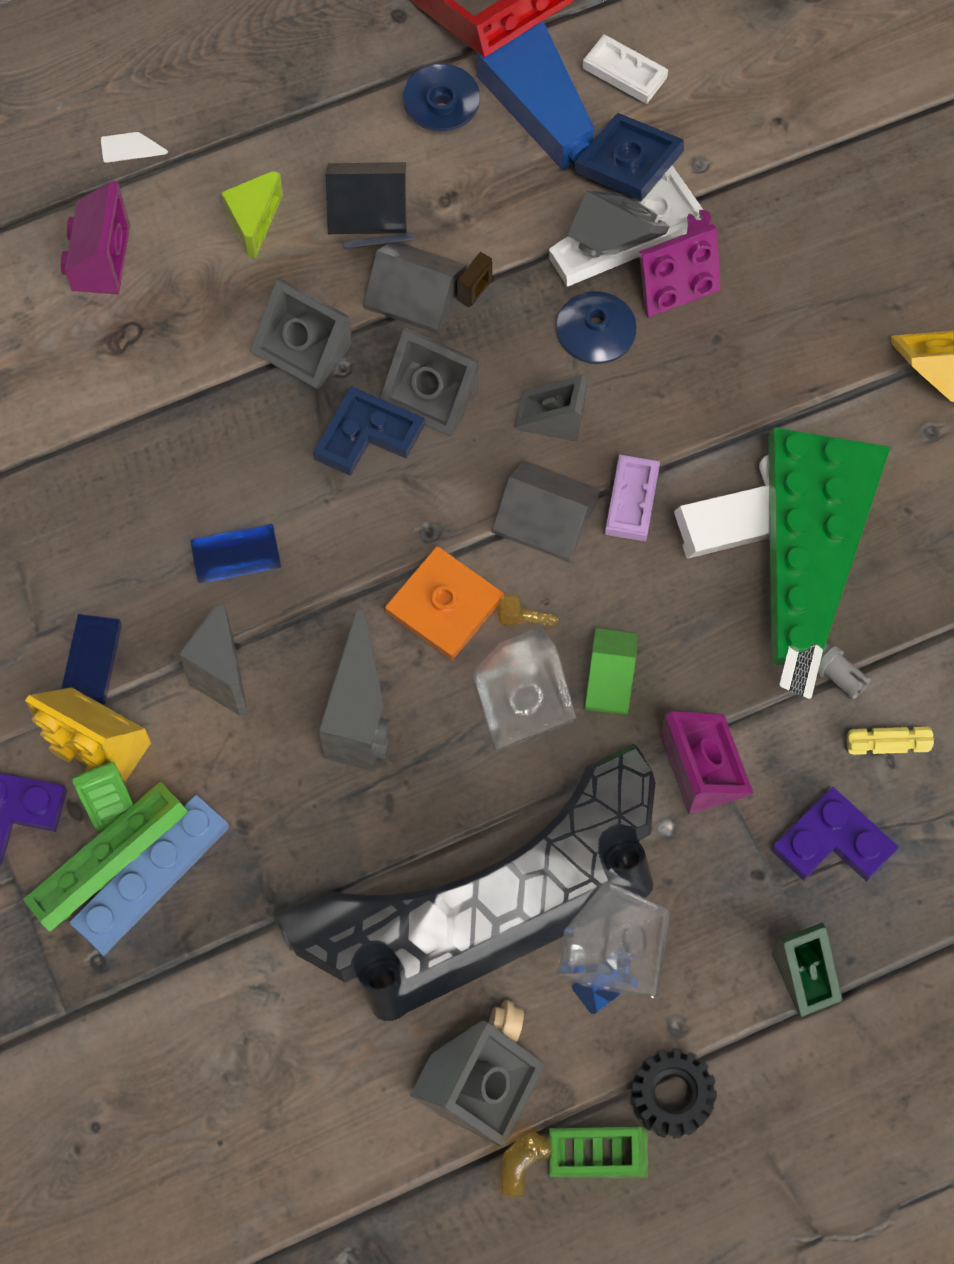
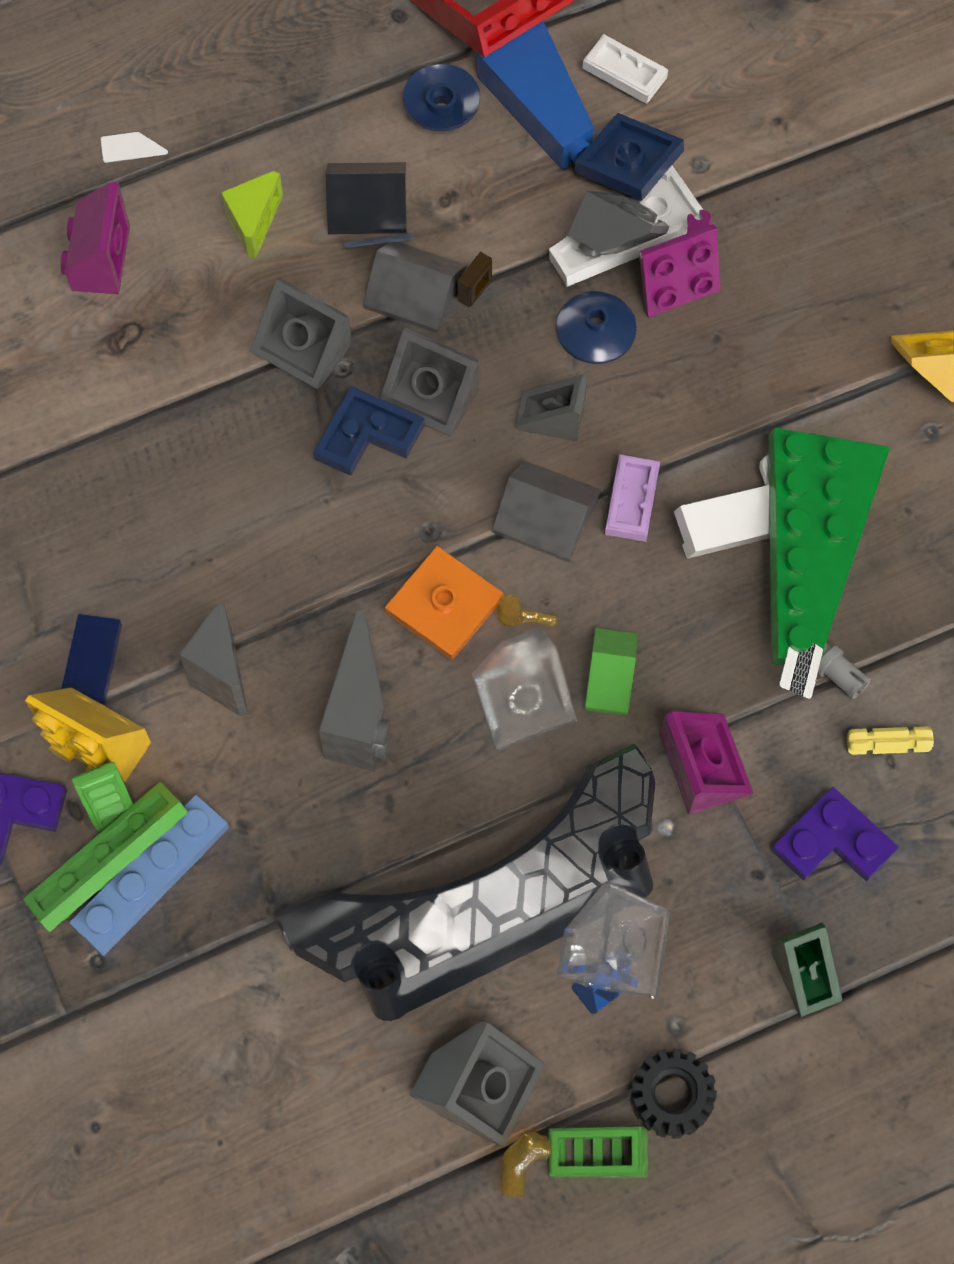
clear blue tile [190,524,281,583] -> none
tan plate [489,999,524,1043] -> none

